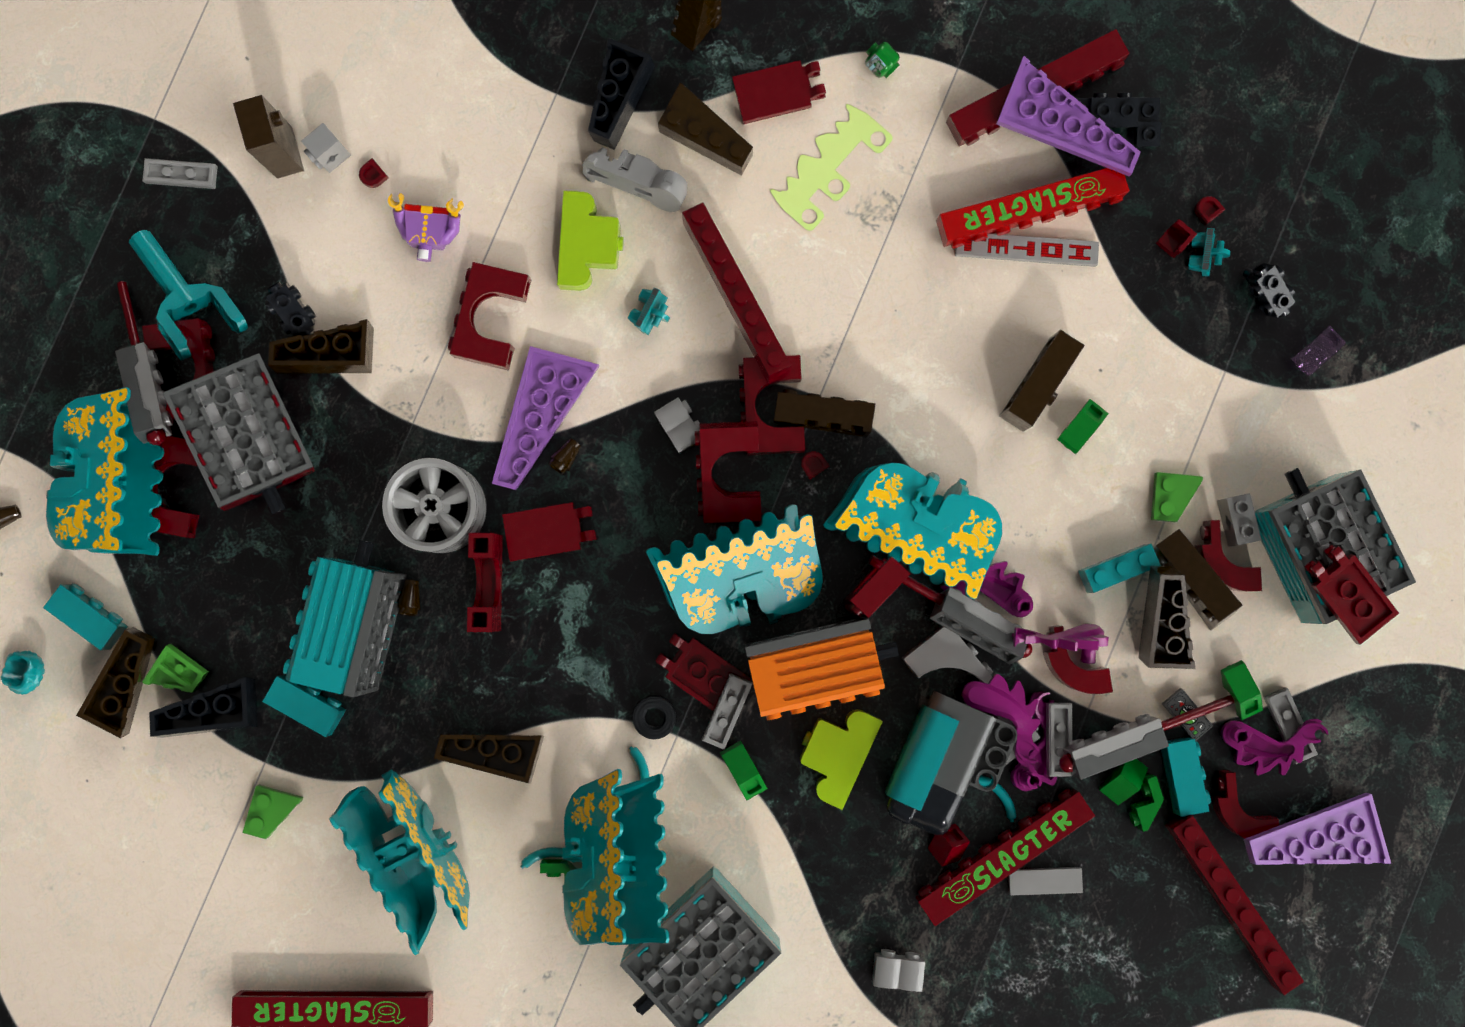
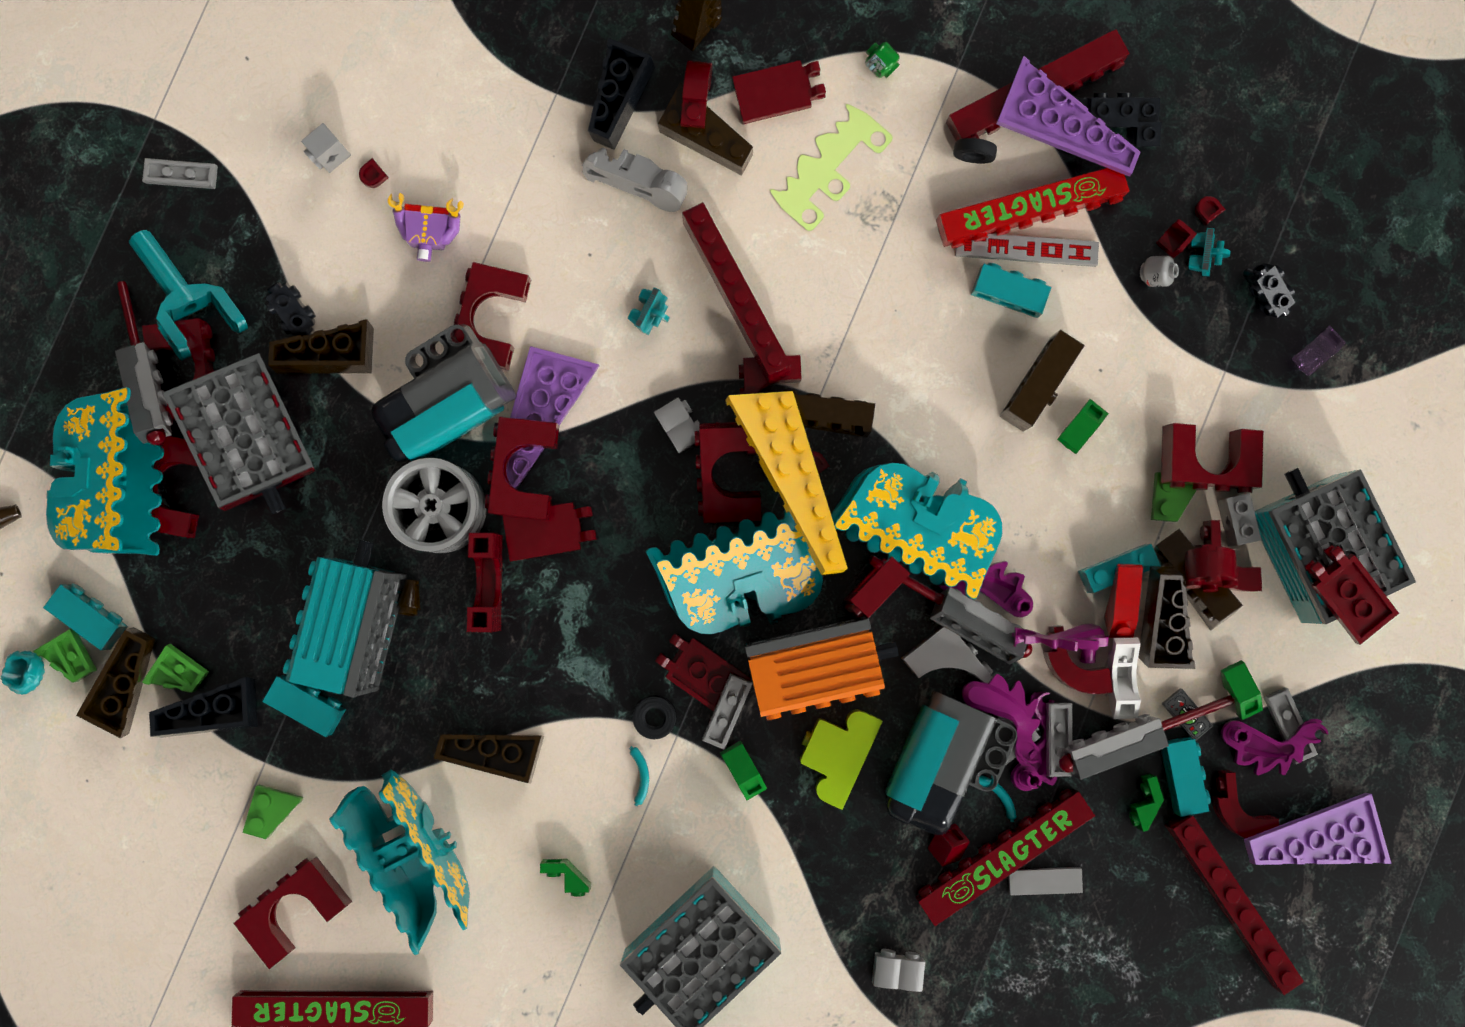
dark brown brick [233,95,304,179] -> none
teal piece [520,847,576,869] -> none
dark brown cone [548,438,581,475] -> none
lime brick [557,191,624,291] -> none
teal animal [562,769,669,945] -> none
green slope [1098,759,1148,805] -> none
none -> bright green wing [33,629,97,683]
none -> dark red arch [233,857,352,969]
none -> piece [371,324,516,462]
none -> dark red arch [485,417,560,520]
none -> dark red arch [681,60,712,129]
none -> yellow wing [725,391,848,575]
none -> black tyre [953,138,997,164]
none -> teal brick [971,263,1052,318]
none -> red slope [1104,564,1143,638]
none -> white arch [1107,638,1141,719]
none -> light grey head [1140,256,1179,287]
none -> dark red arch [1161,423,1264,494]
none -> dark red brick [1184,547,1238,592]

